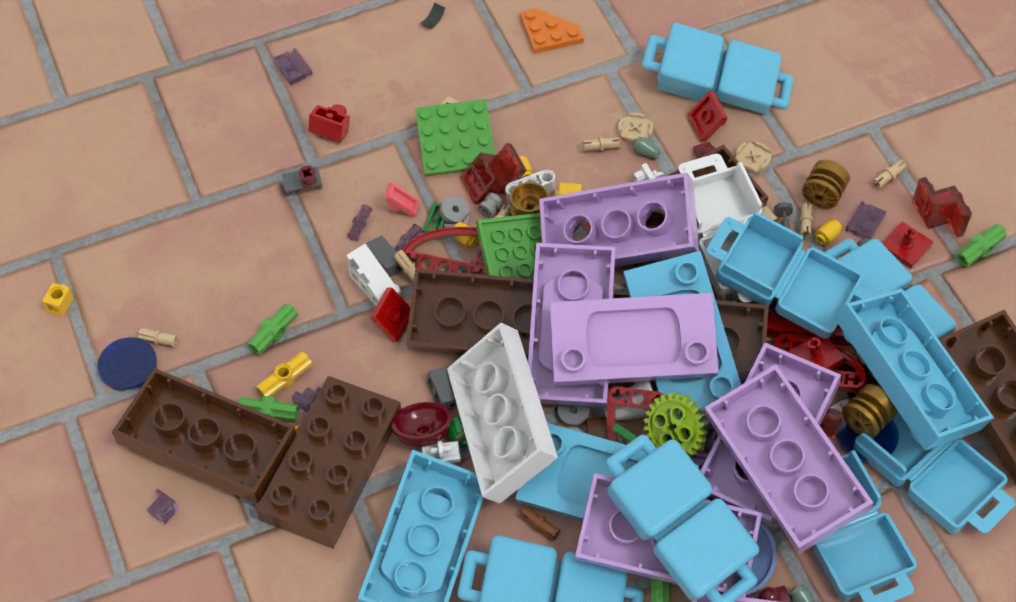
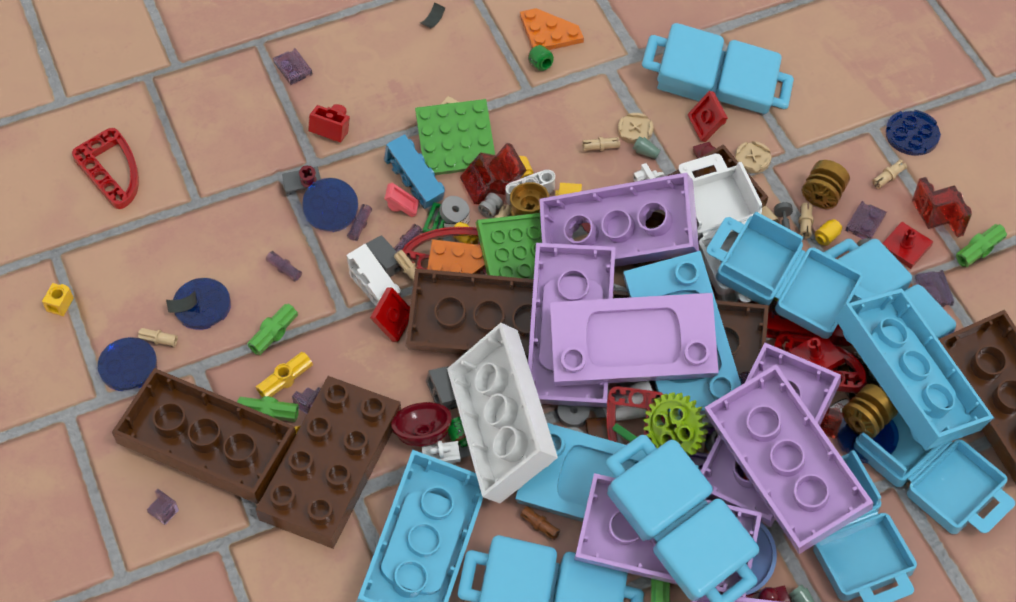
none -> red beam [72,128,139,209]
none -> pearl dark grey sticker [166,290,197,313]
none -> clear blue tile [173,278,231,330]
none -> clear purple pin [266,251,302,281]
none -> clear blue tile [302,178,358,232]
none -> dark azure wedge [384,134,445,209]
none -> orange plate [427,239,485,274]
none -> green head [528,45,554,71]
none -> clear blue tile [885,110,941,156]
none -> clear purple plate [915,270,955,307]

